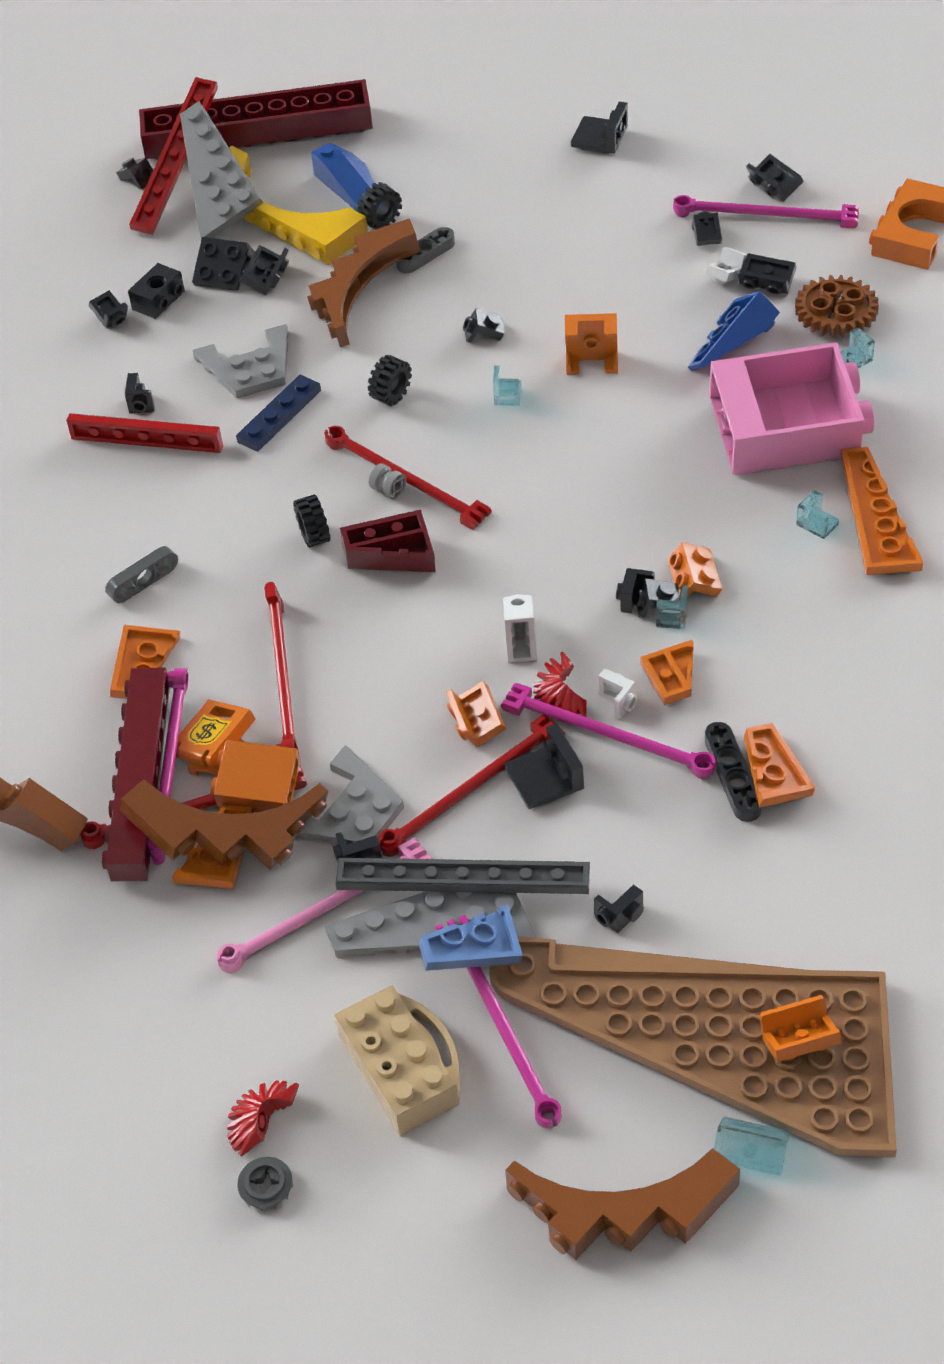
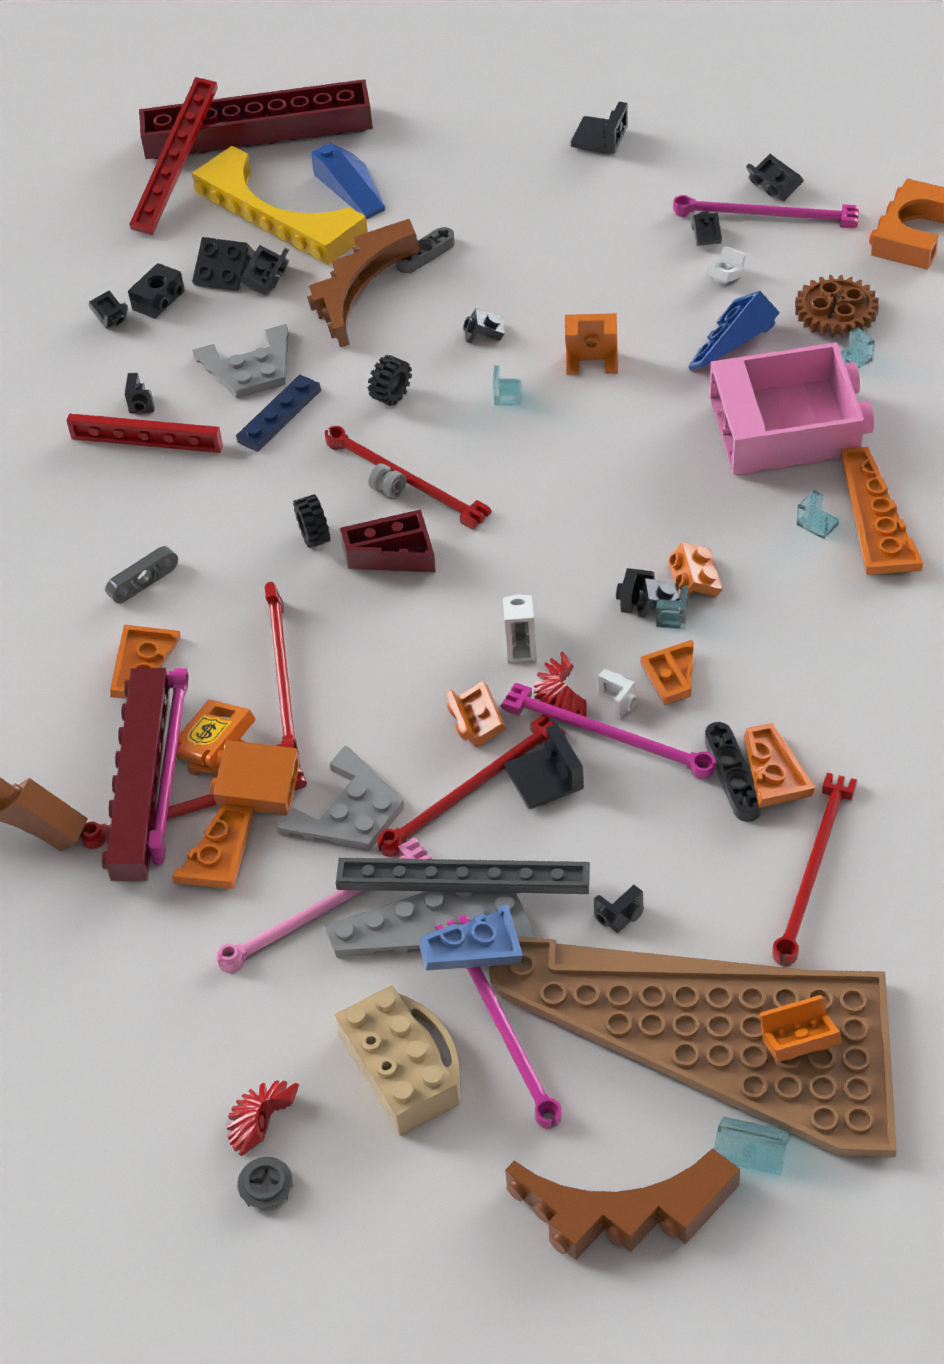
black bracket [116,157,153,189] -> none
dark orange arch [120,779,329,870] -> none
light grey wing [180,101,263,238] -> none
black bracket [332,832,382,863] -> none
black tyre [356,182,402,230] -> none
black bracket [737,253,797,294] -> none
none -> red hinge [772,772,857,967]

